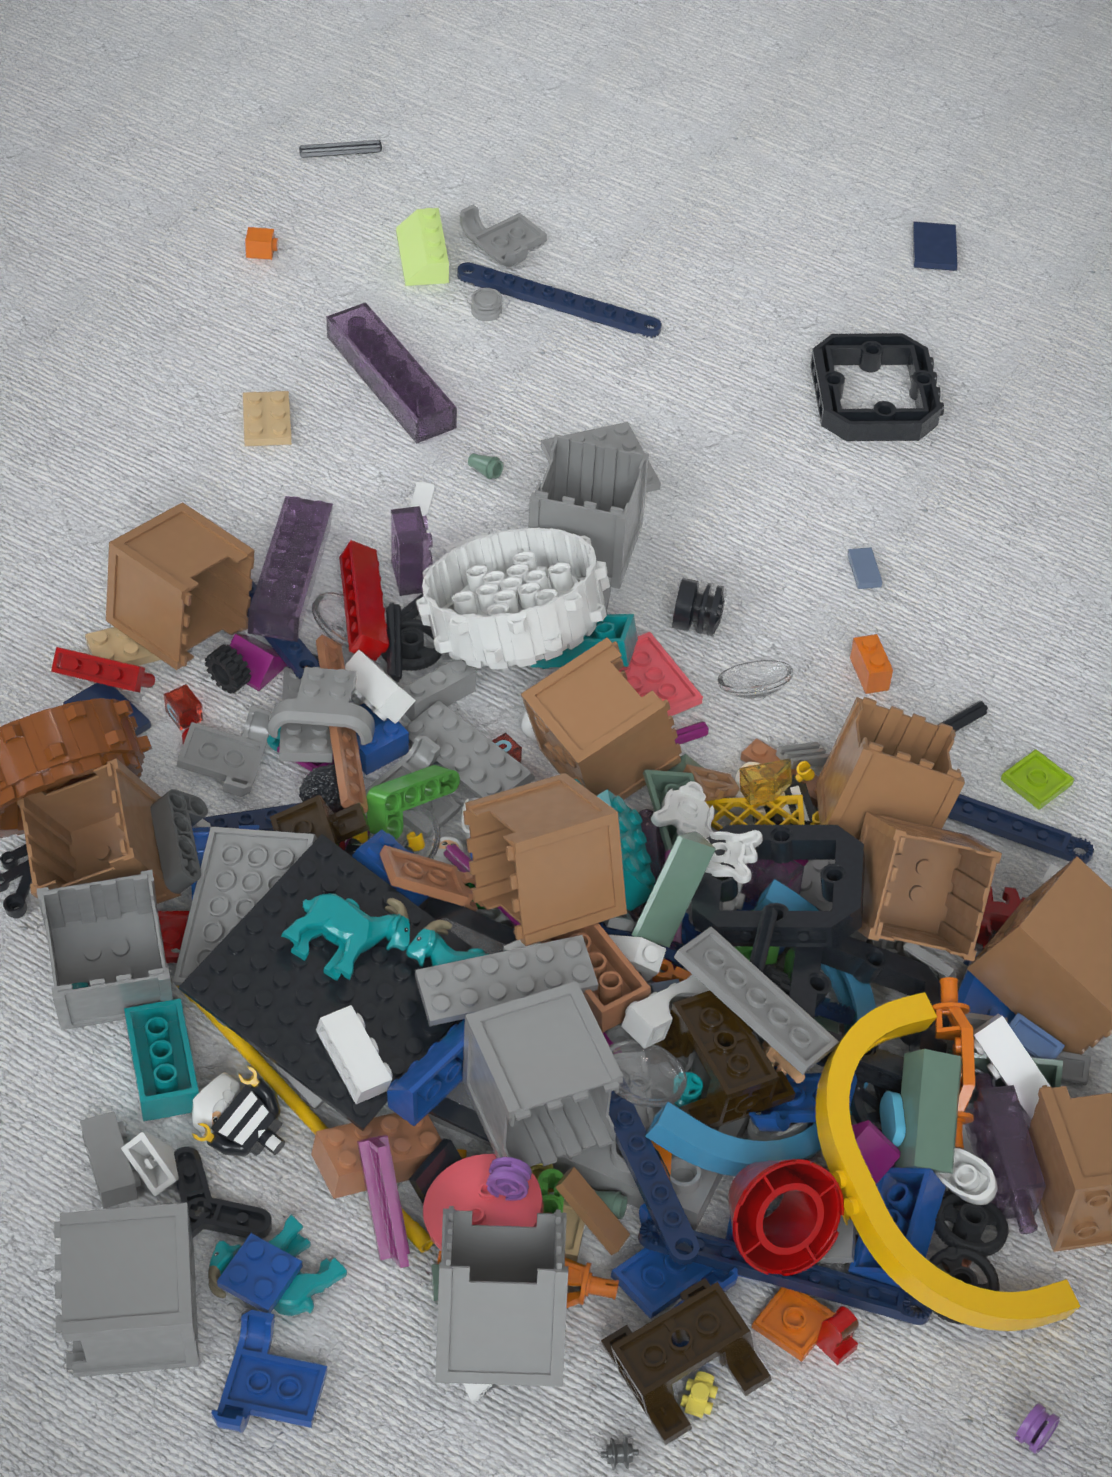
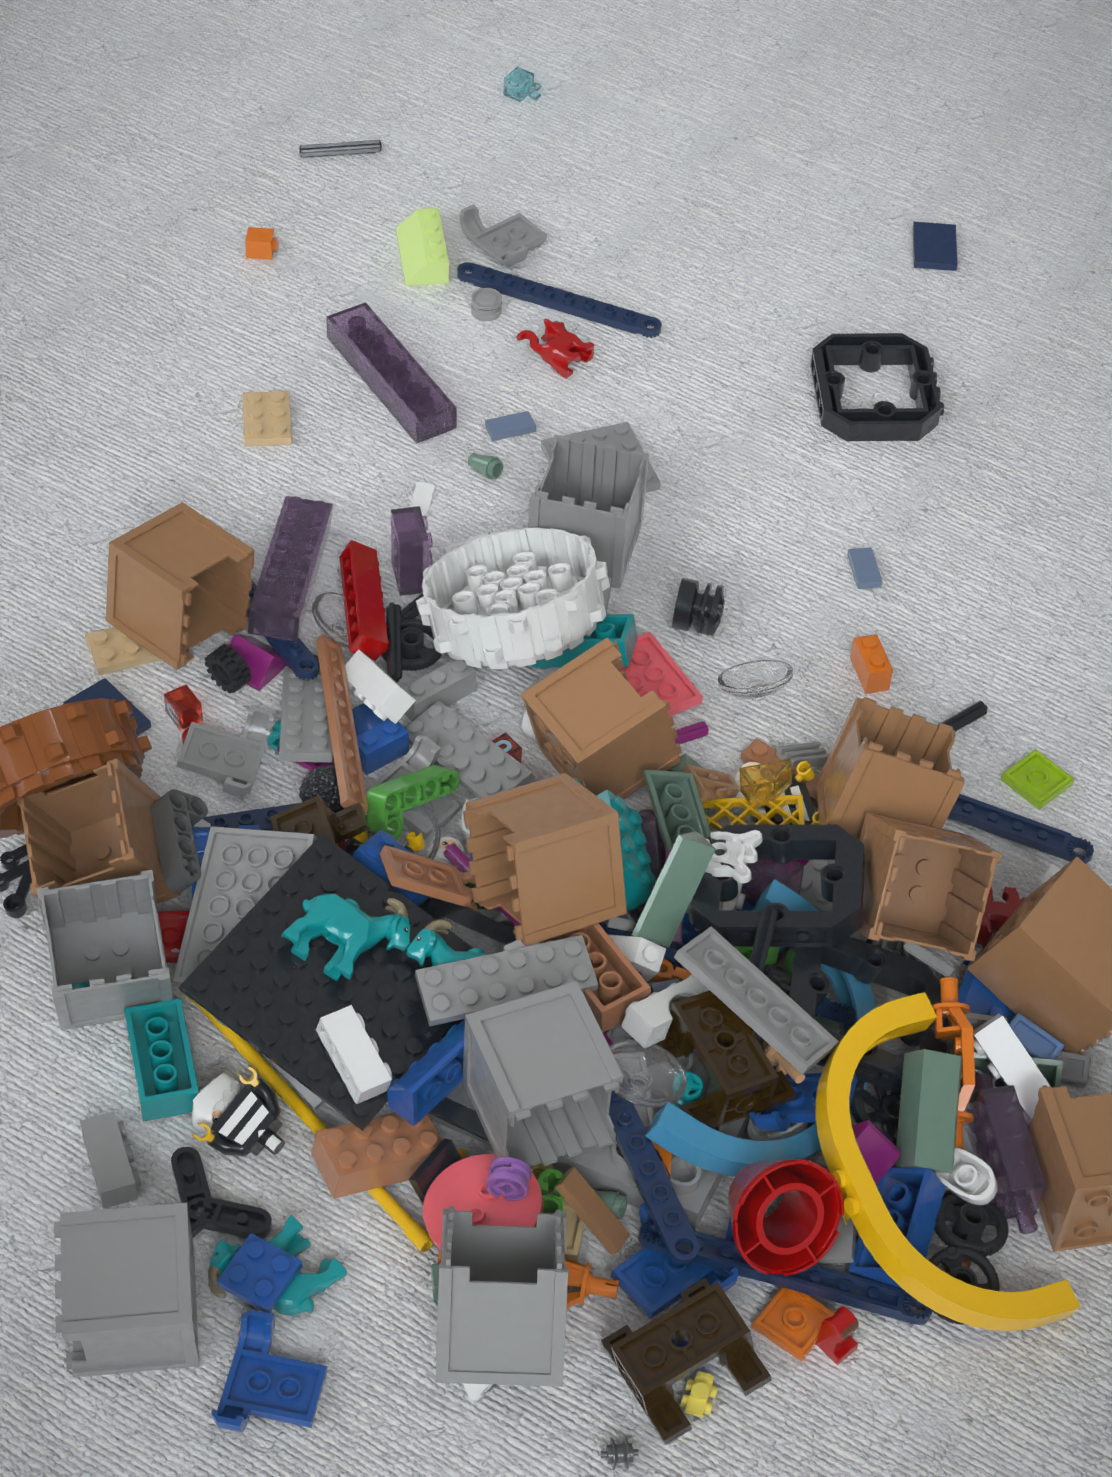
red piece [51,647,155,693] -> none
white slope [121,1131,179,1197] -> none
light grey piece [268,667,375,745] -> none
magenta fence [357,1135,410,1268] -> none
white tile [651,781,714,839] -> none
medium azure tile [880,1091,906,1147] -> none
medium lavender wheel [1015,1403,1060,1454] -> none
none -> sand blue tile [485,411,536,441]
none -> clear light blue brick [503,66,542,102]
none -> red animal [516,318,594,379]

